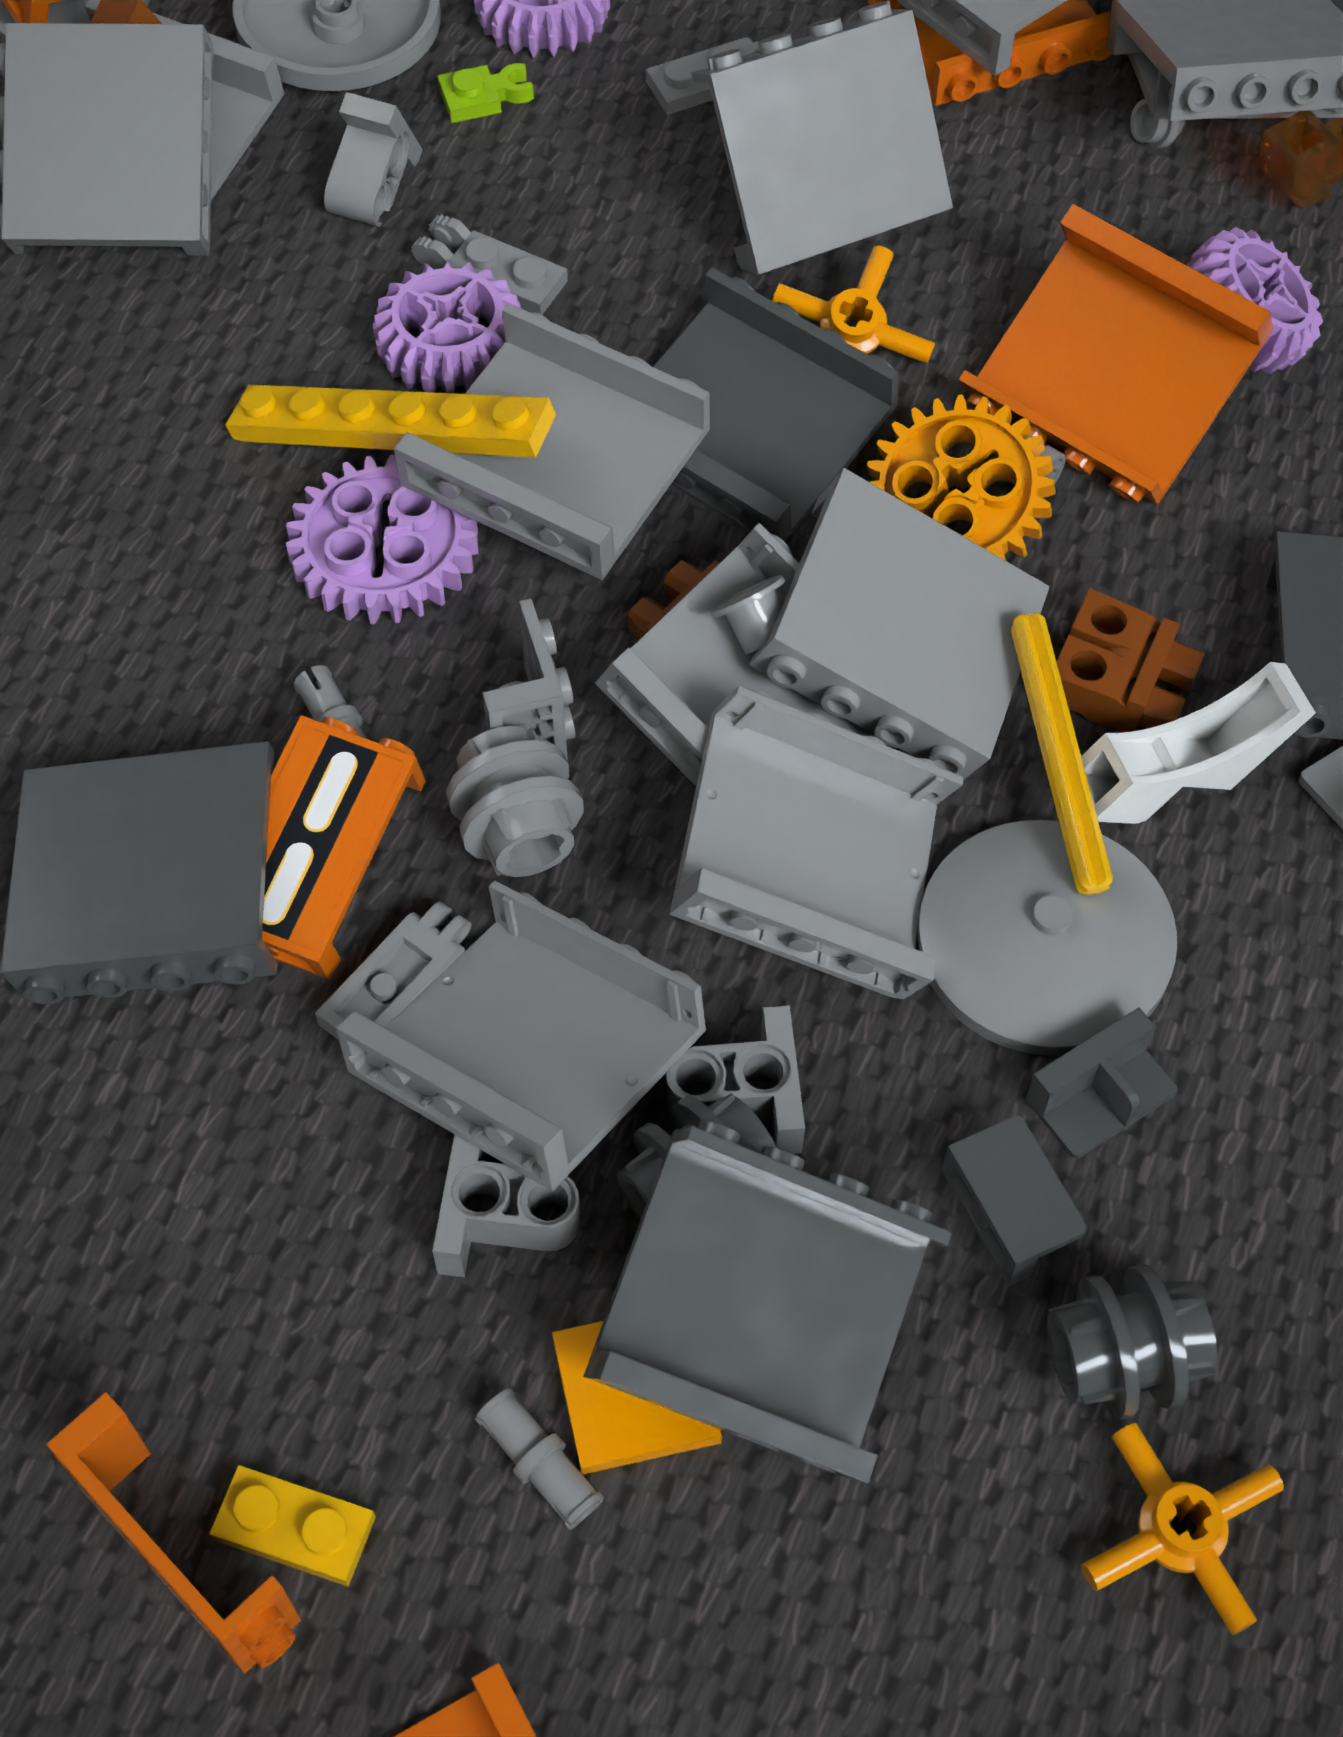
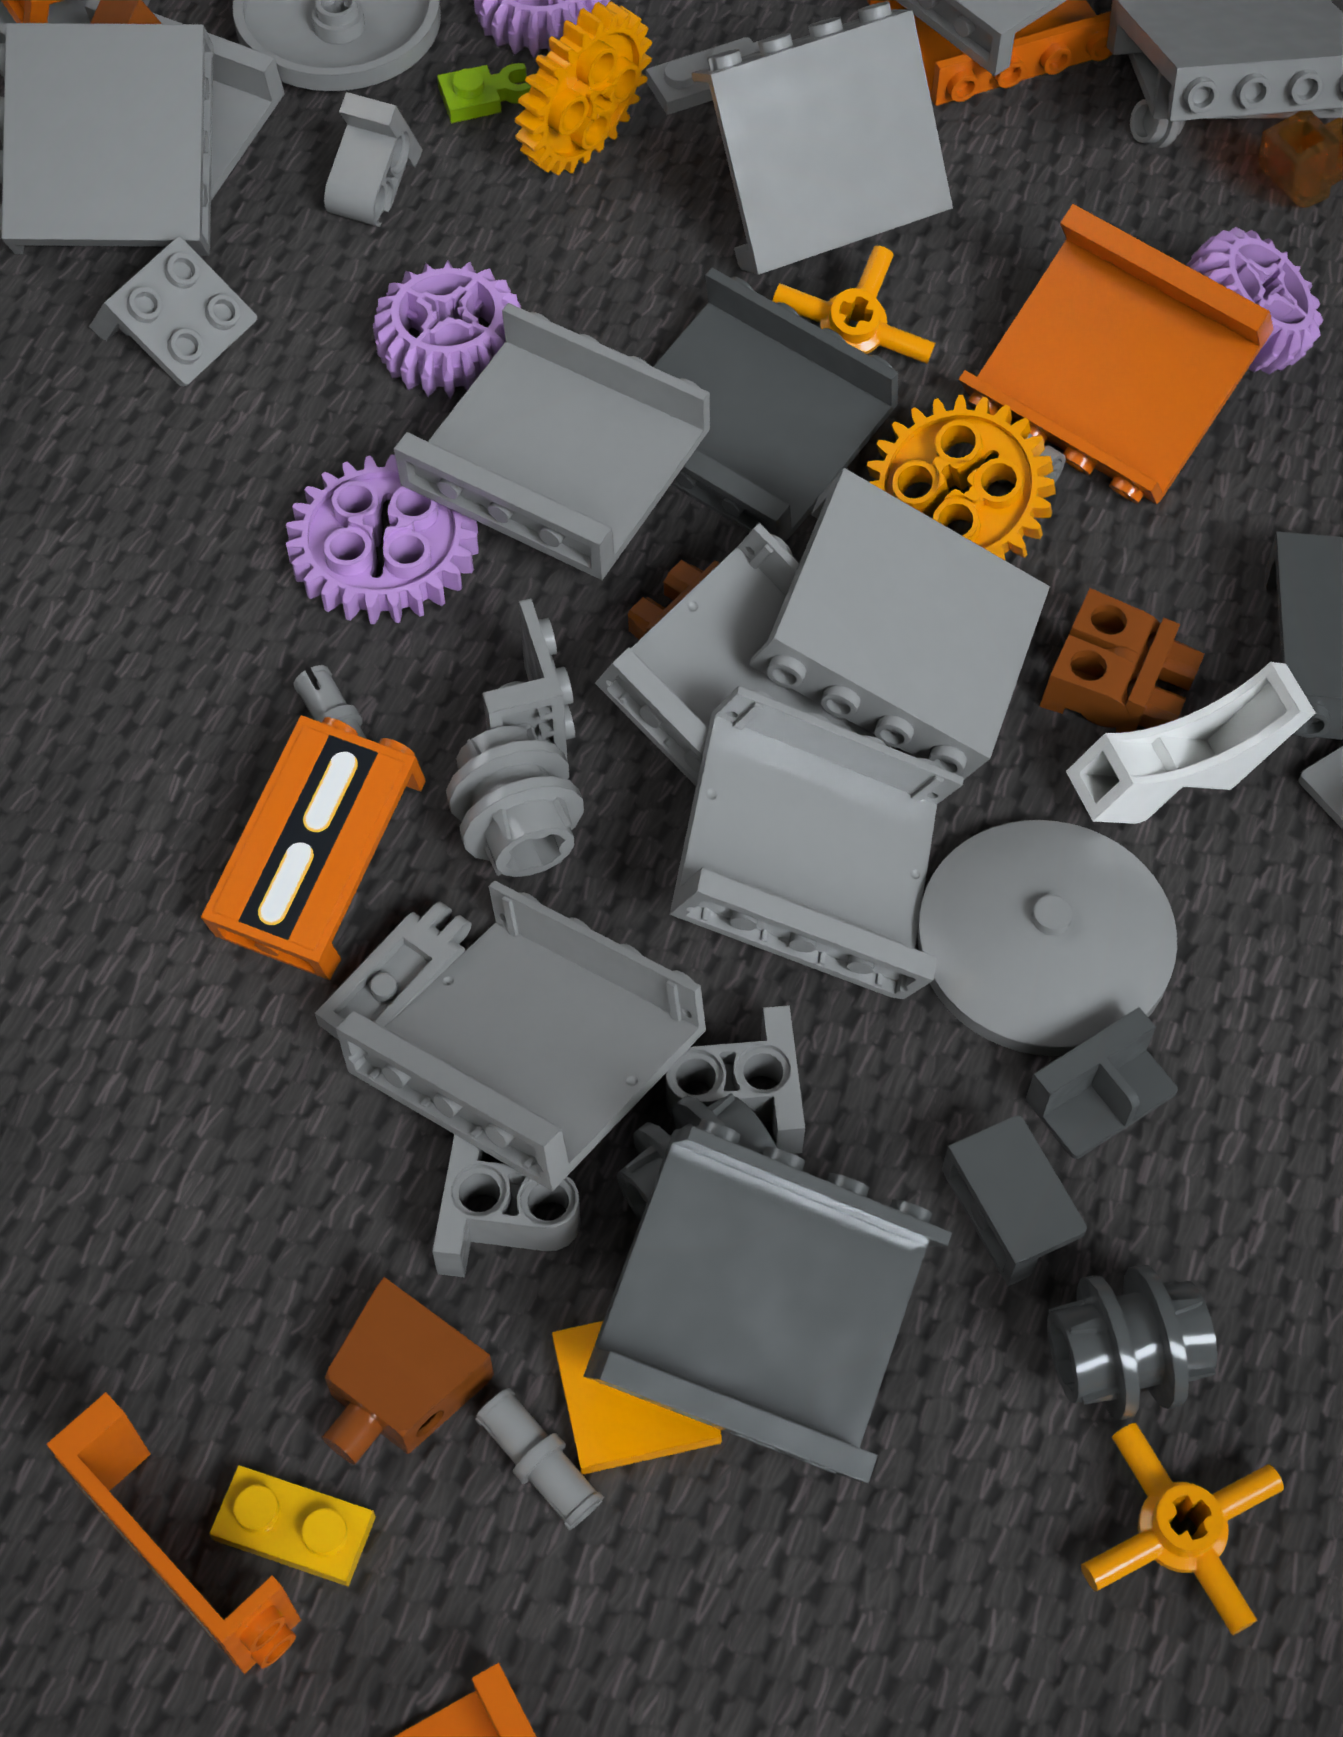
dark grey panel [0,741,279,1004] -> none
yellow plate [225,385,556,458] -> none
light grey hinge [411,214,568,315] -> none
light grey piece [710,575,785,654] -> none
yellow axle [1010,612,1113,895] -> none
none -> light grey bracket [89,235,257,386]
none -> dark orange torso [322,1277,494,1465]
none -> light orange gear [515,1,652,175]

